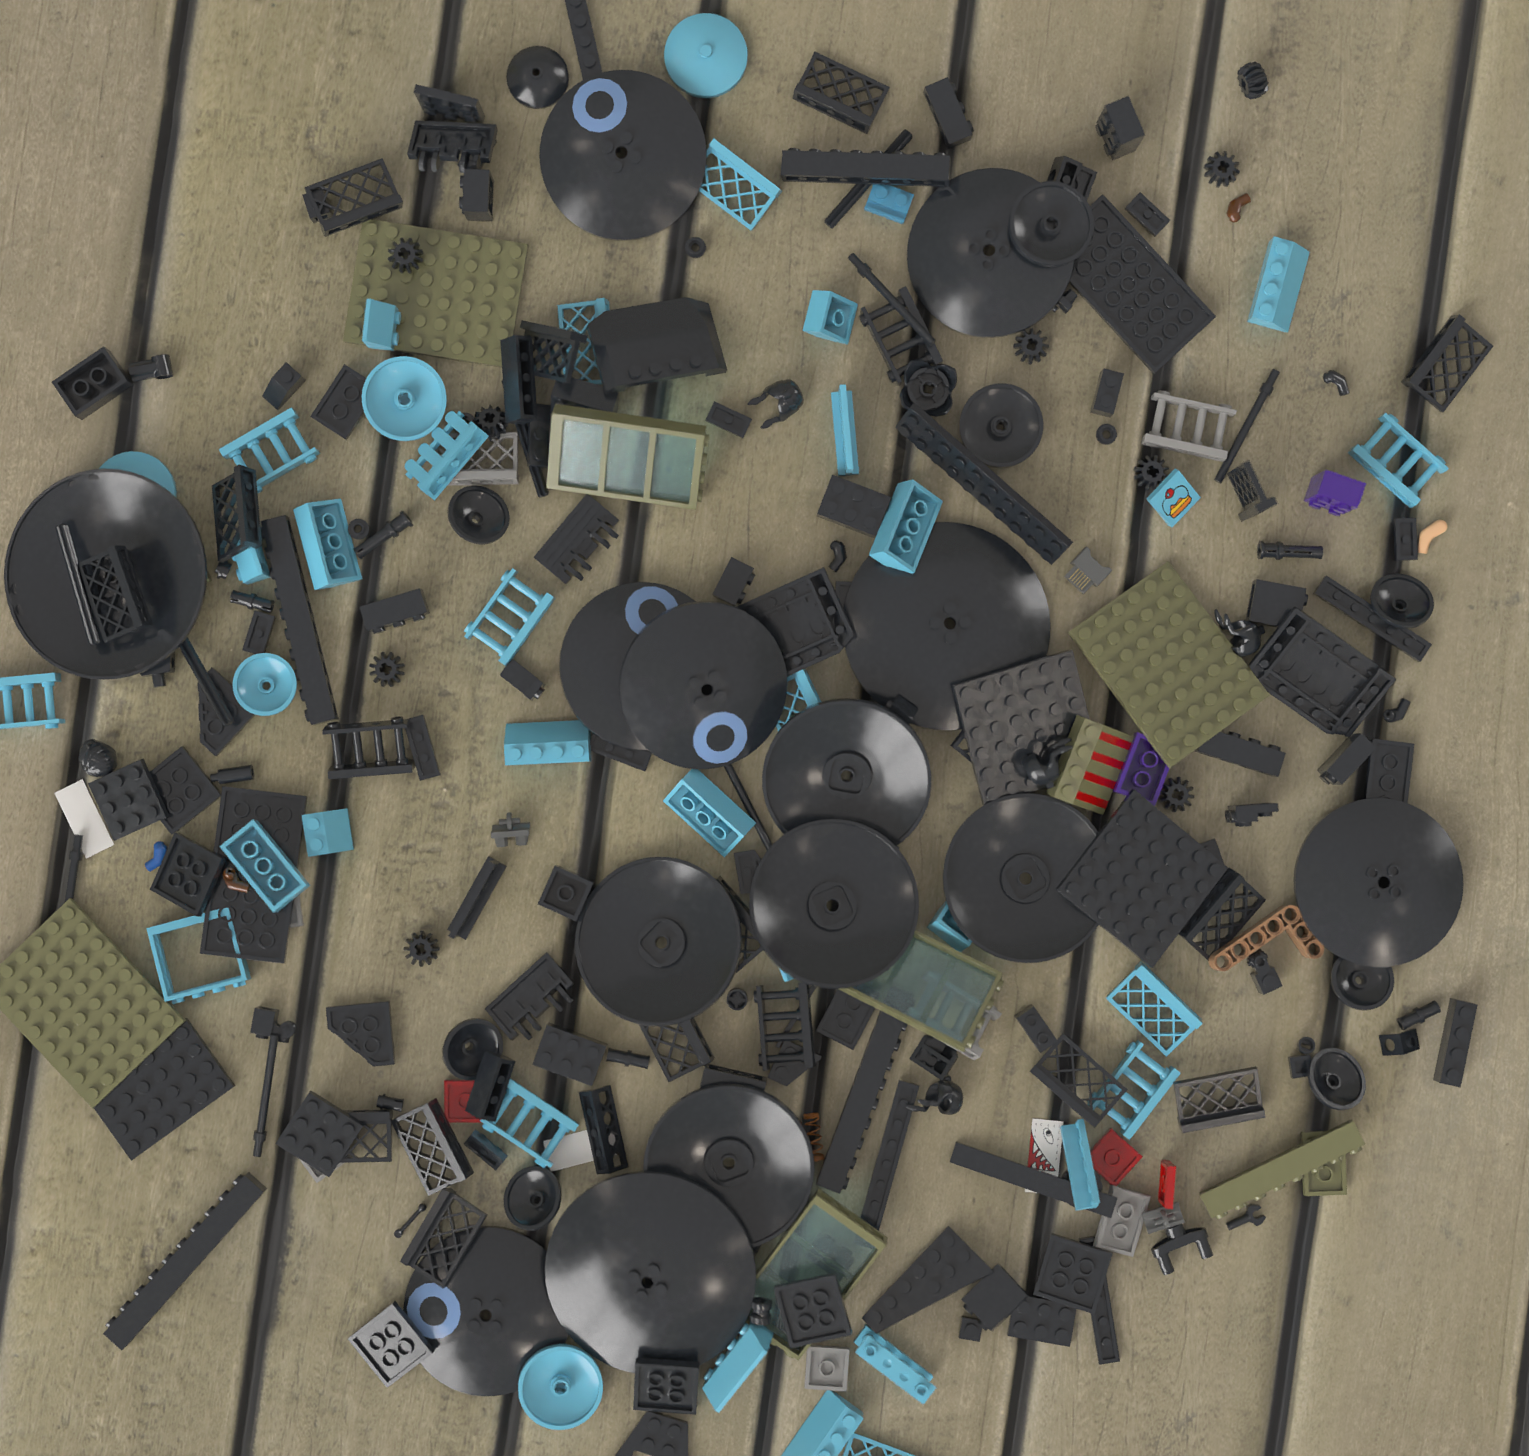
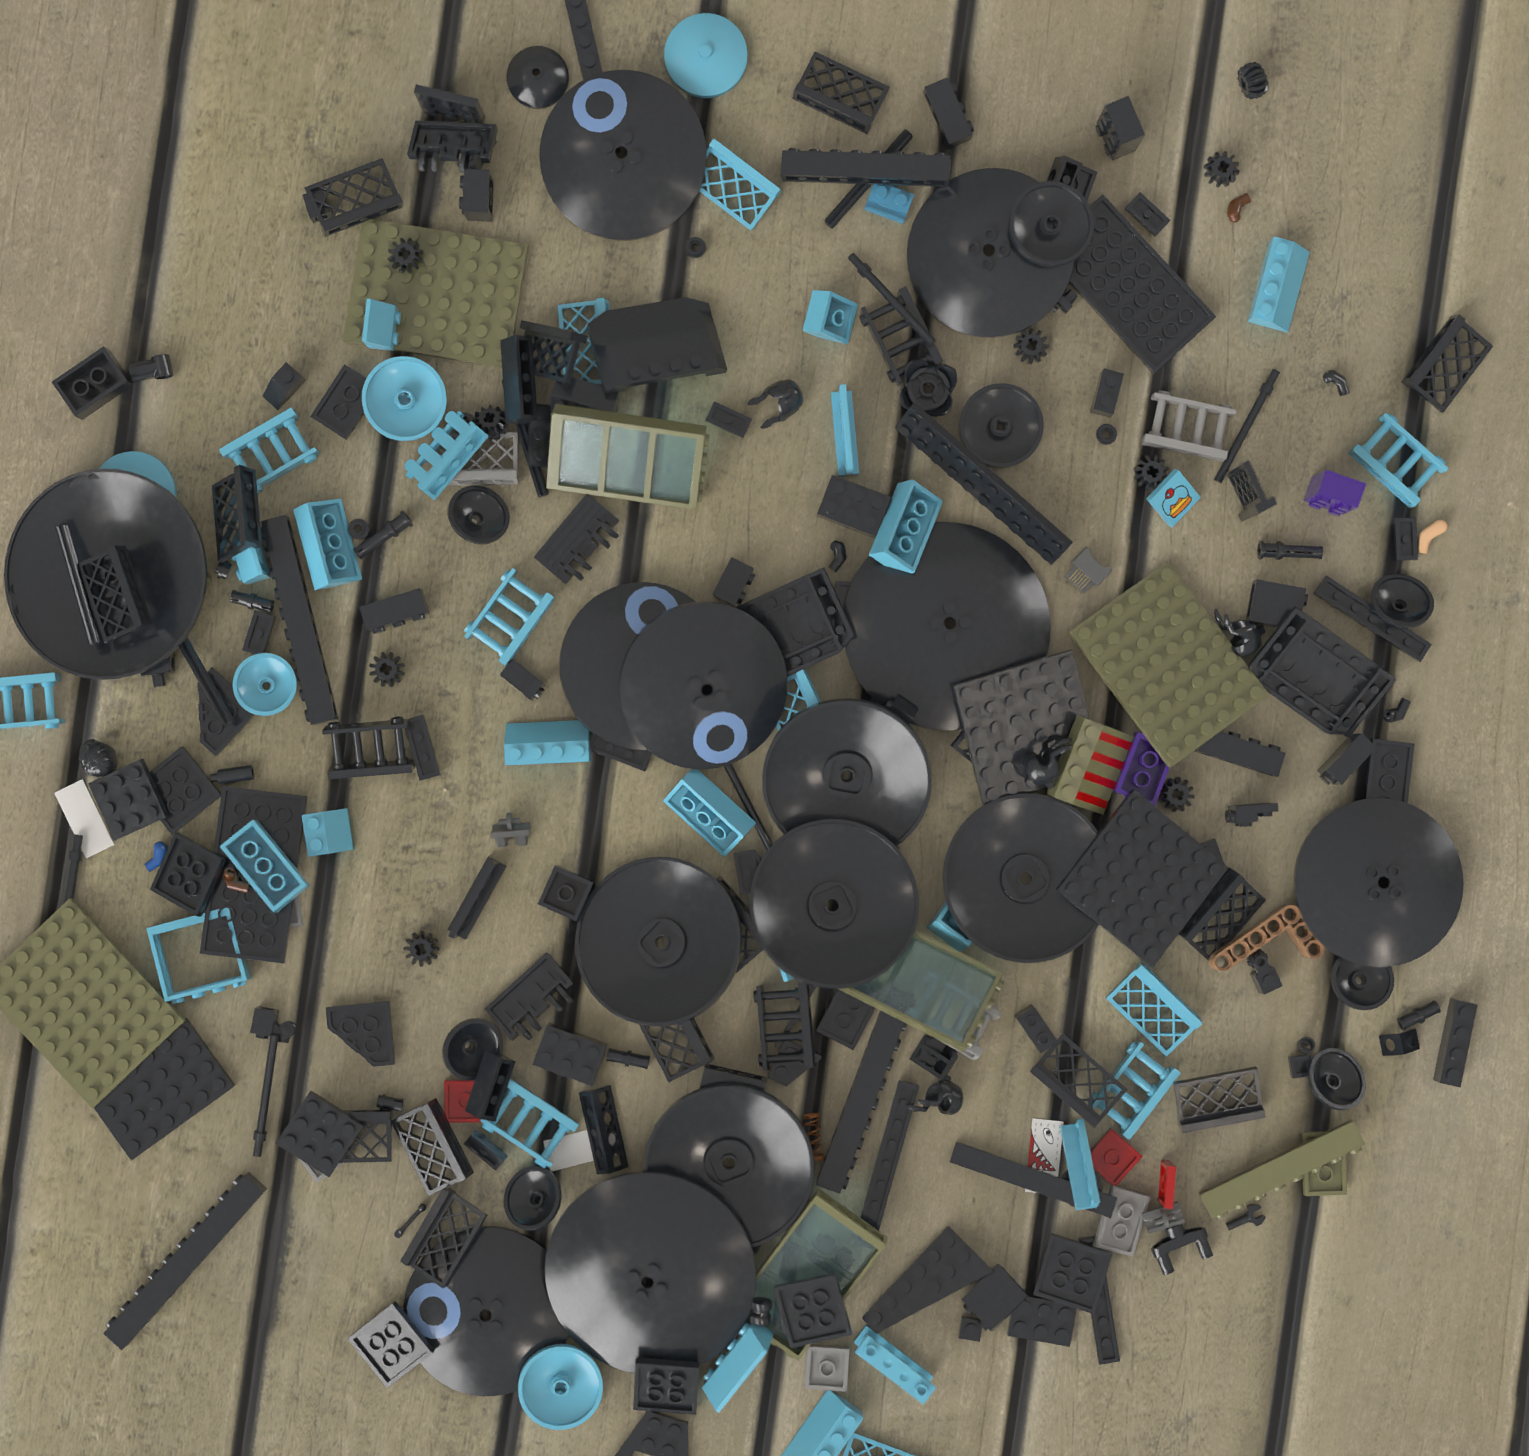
black wheel [727,988,748,1011] -> none

